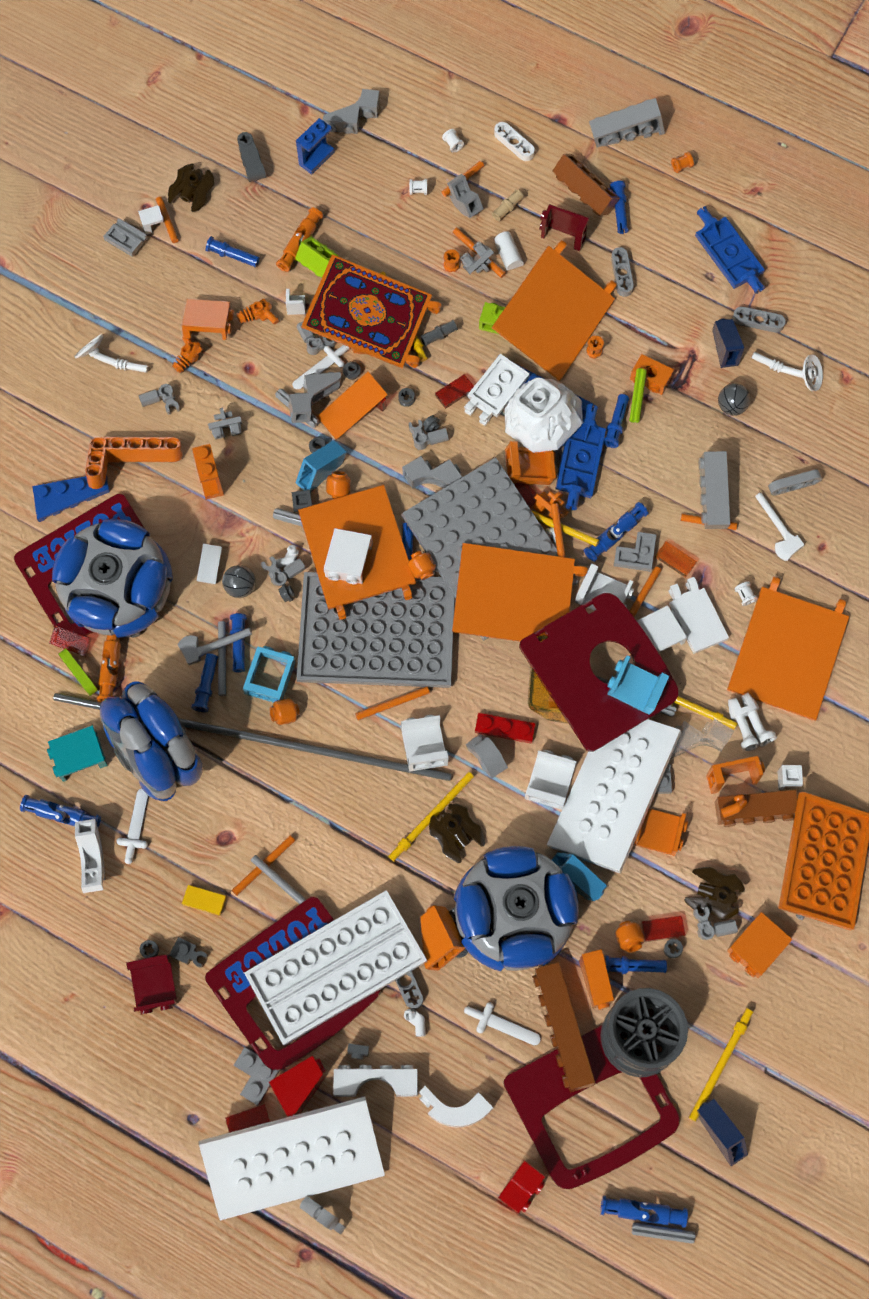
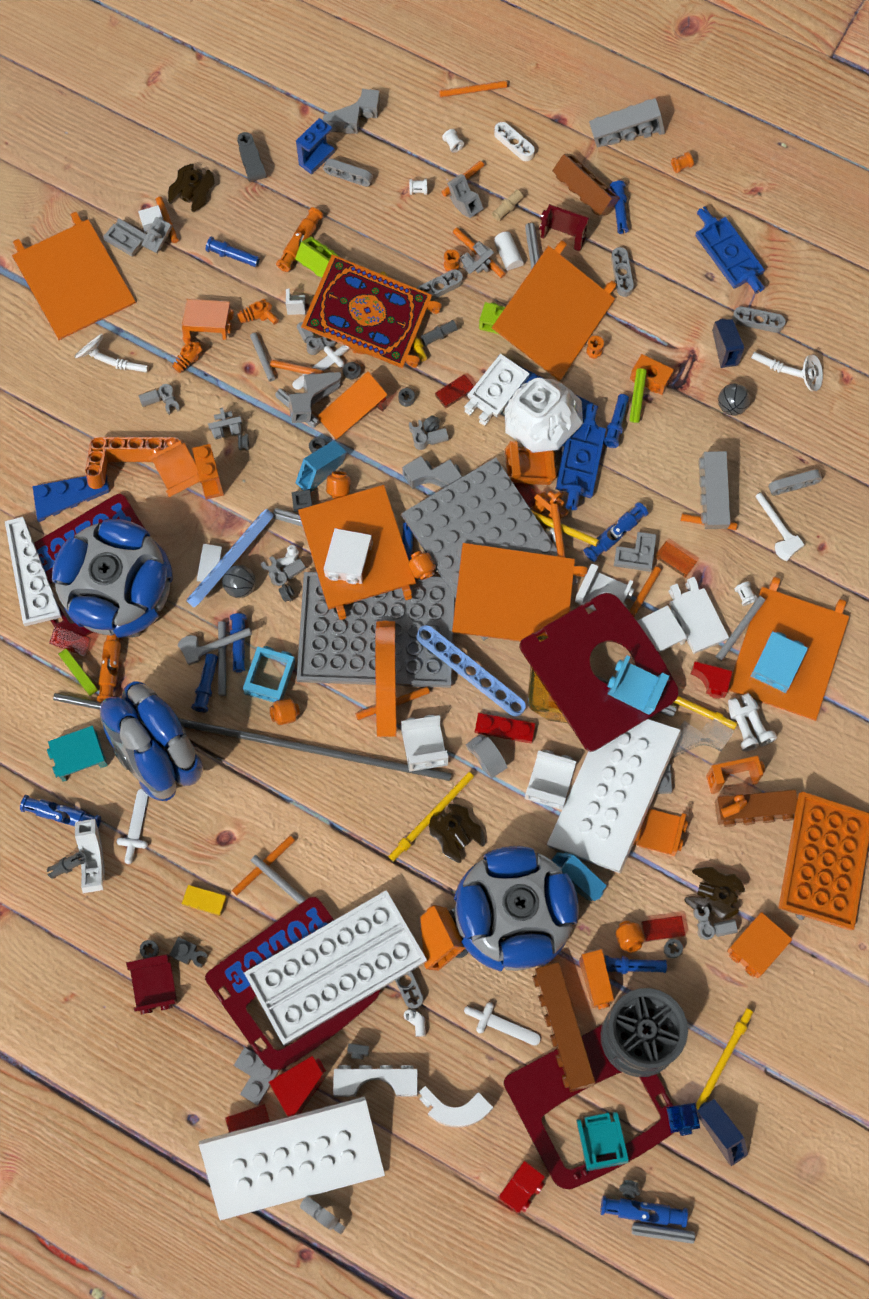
white panel [777,765,803,790] -> none
none -> white wing [5,517,62,626]
none -> orange flag [12,212,136,340]
none -> dark grey pin [47,852,85,879]
none -> light grey hips [141,217,172,254]
none -> orange panel [147,438,200,497]
none -> light blue beam [186,509,274,608]
none -> dark grey bush [238,434,249,450]
none -> light grey piece [250,333,275,382]
none -> orange bar [270,360,324,375]
none -> light grey beam [323,159,373,187]
none -> orange arch [375,621,397,737]
none -> light grey beam [417,270,463,301]
none -> light blue beam [417,625,526,717]
none -> orange bar [439,81,507,97]
none -> light grey axle [525,223,540,269]
none -> teal container [576,1112,629,1171]
none -> dark grey plate [619,1180,640,1198]
none -> clear blue brick [666,1103,700,1136]
none -> red arch [690,661,732,699]
none -> light grey bar [716,596,765,661]
none -> medium azure panel [751,631,808,693]

